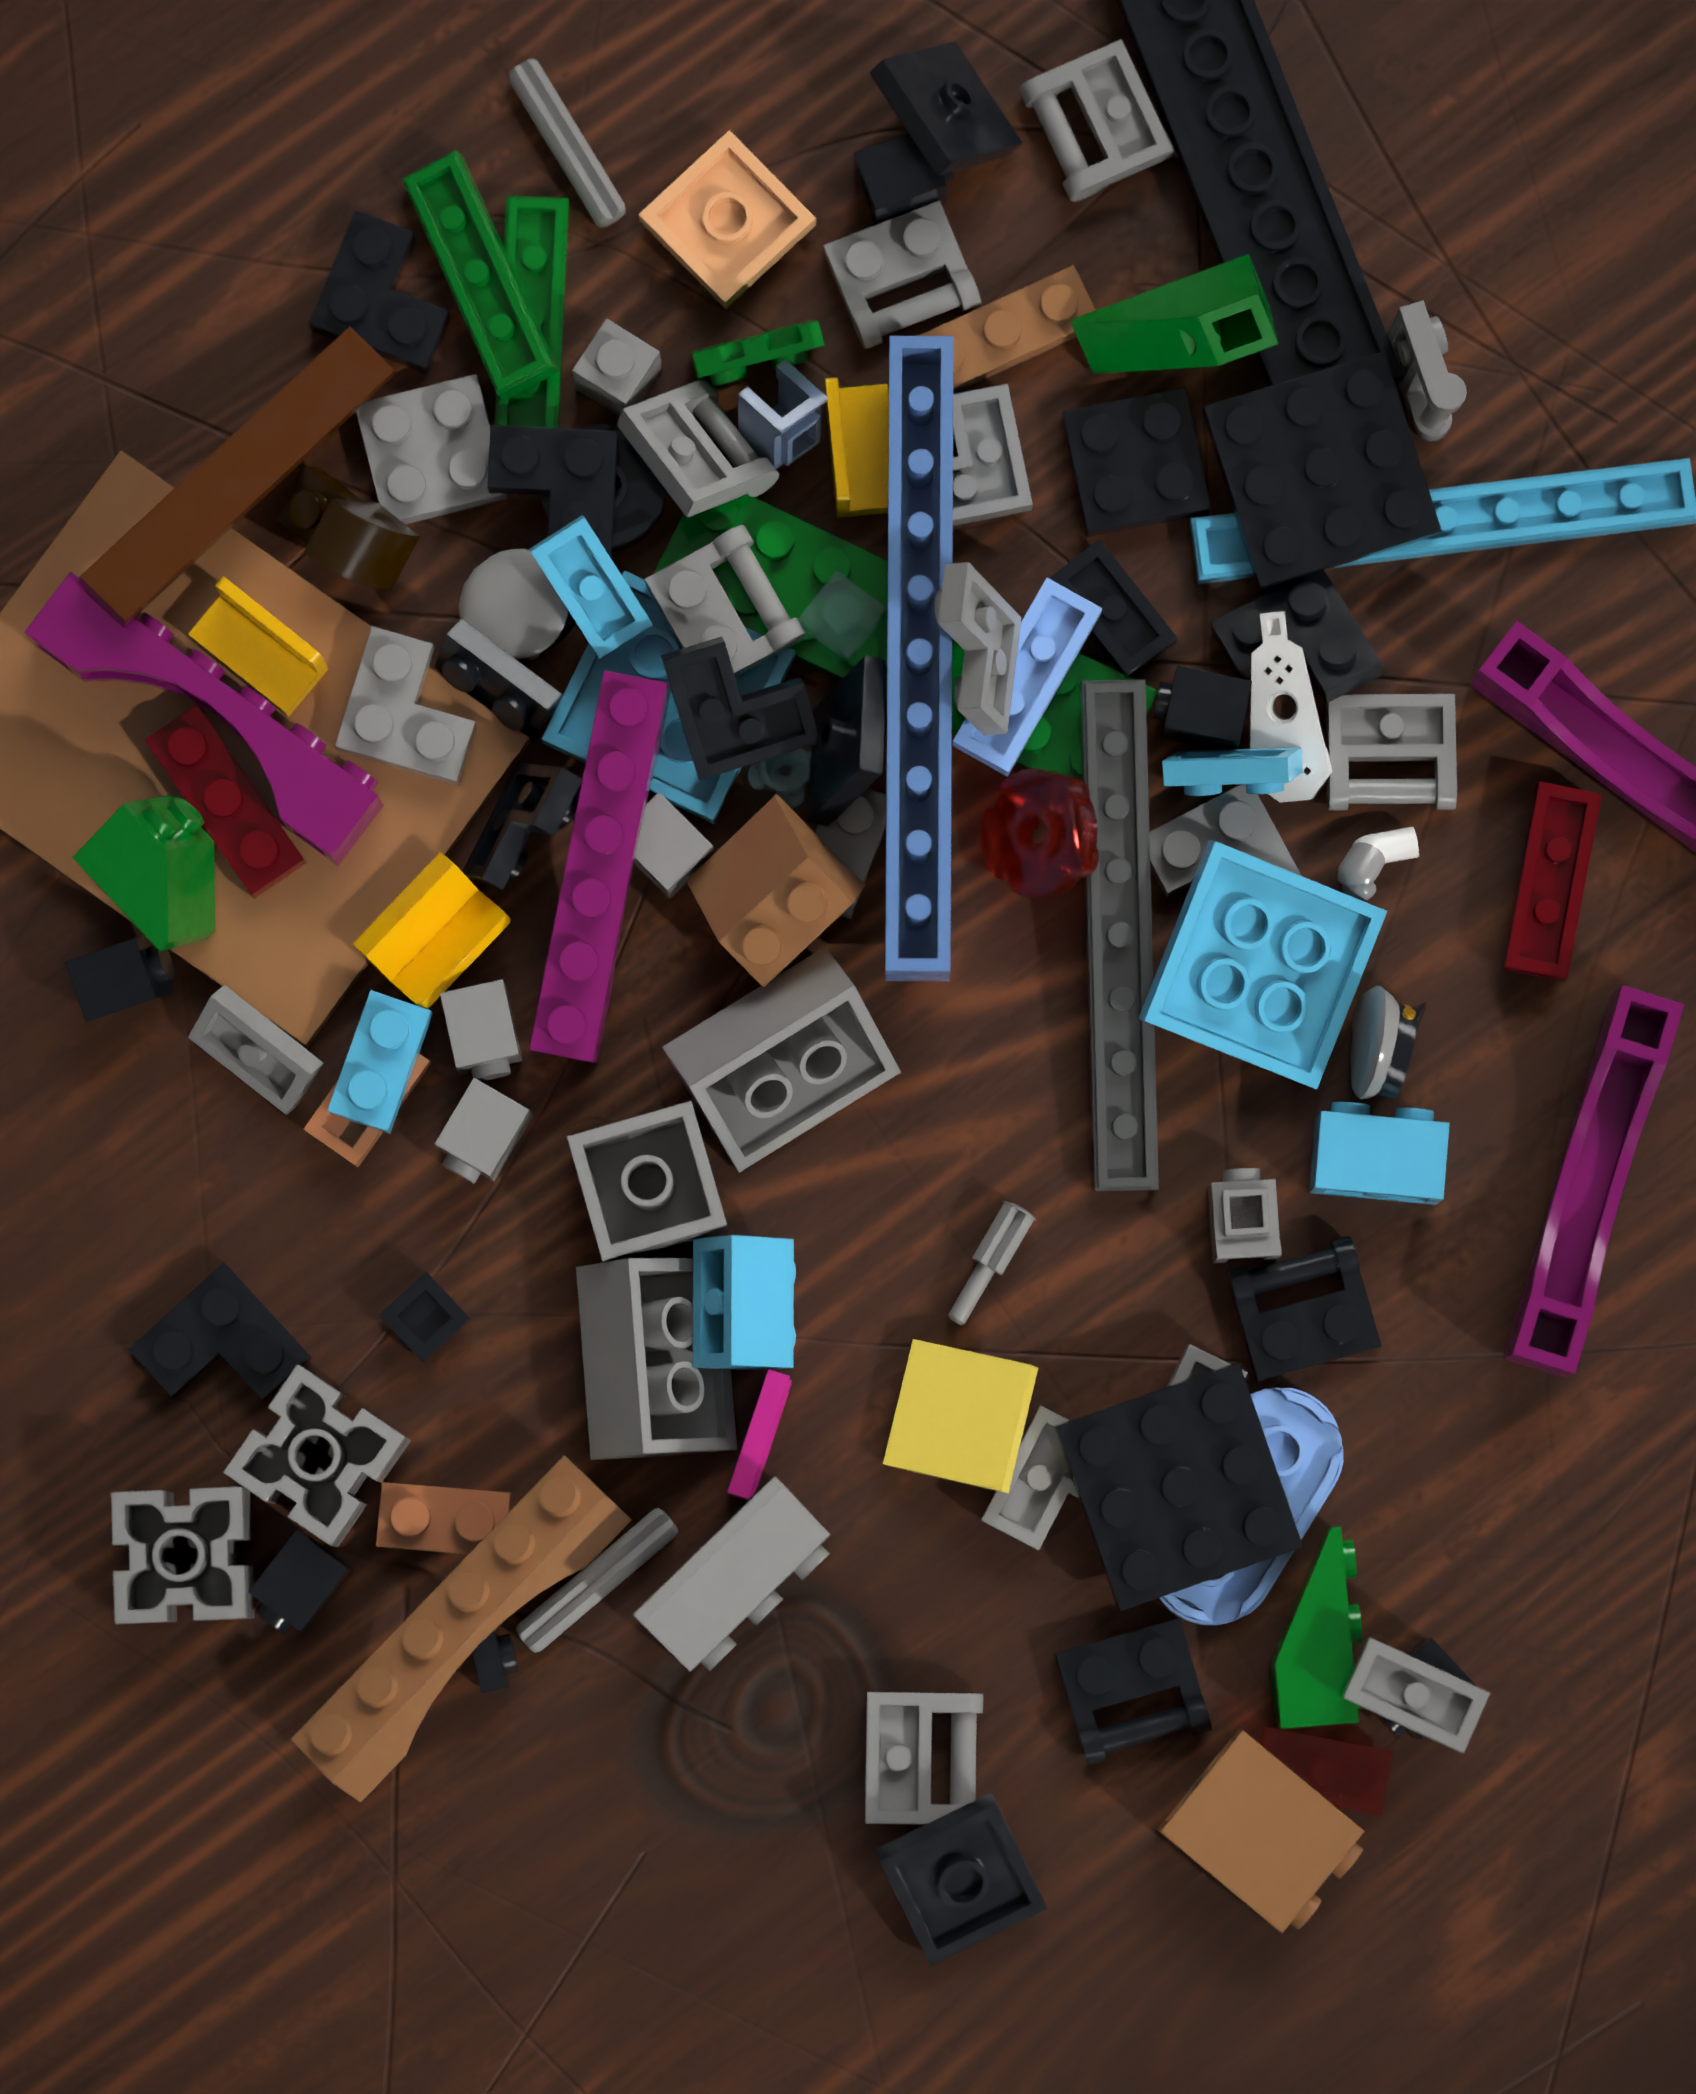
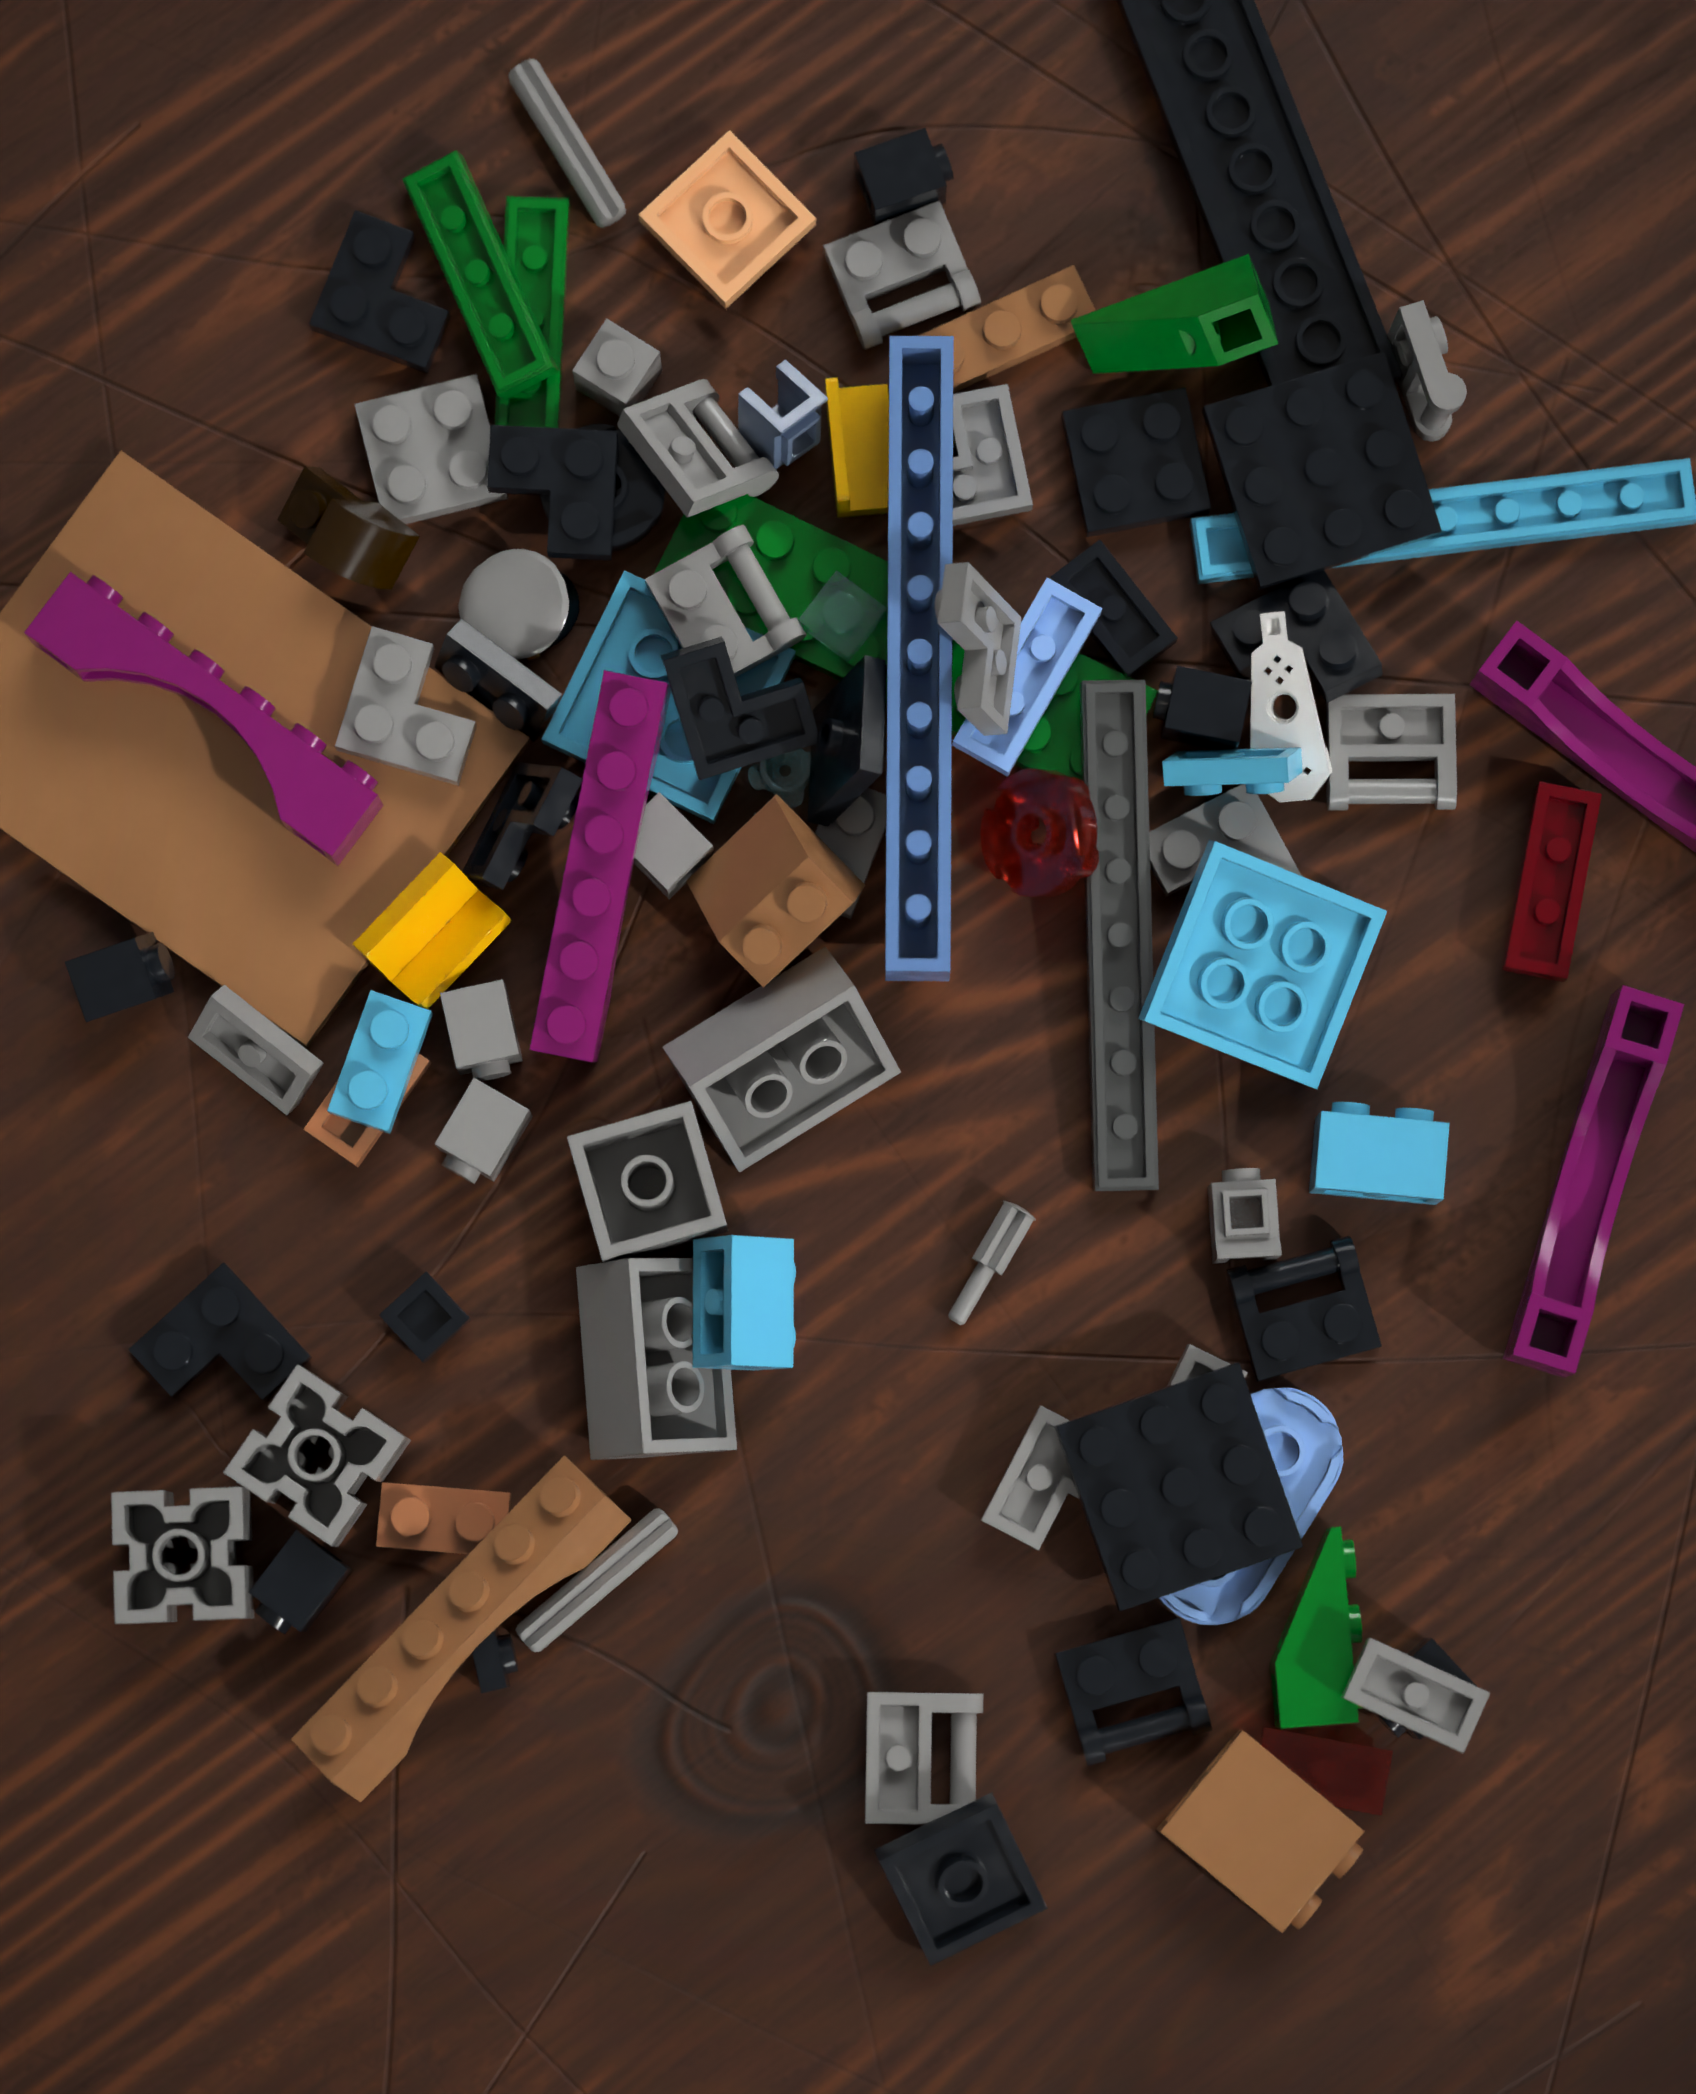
green slope [72,795,215,951] -> none
reddish brown tile [79,326,395,627] -> none
dark red plate [144,704,306,899] -> none
yellow panel [188,576,329,717] -> none
medium azure plate [529,515,653,659] -> none
light grey slope [633,1476,830,1672] -> none
green wing [689,320,825,386] -> none
dark pink tile [727,1369,792,1501] -> none
black plate [869,41,1023,176] -> none
light yellow tile [883,1339,1038,1494] -> none
light grey plate [1018,39,1173,202] -> none
arm [1338,826,1419,901] -> none
light grey piece [1349,985,1427,1100] -> none

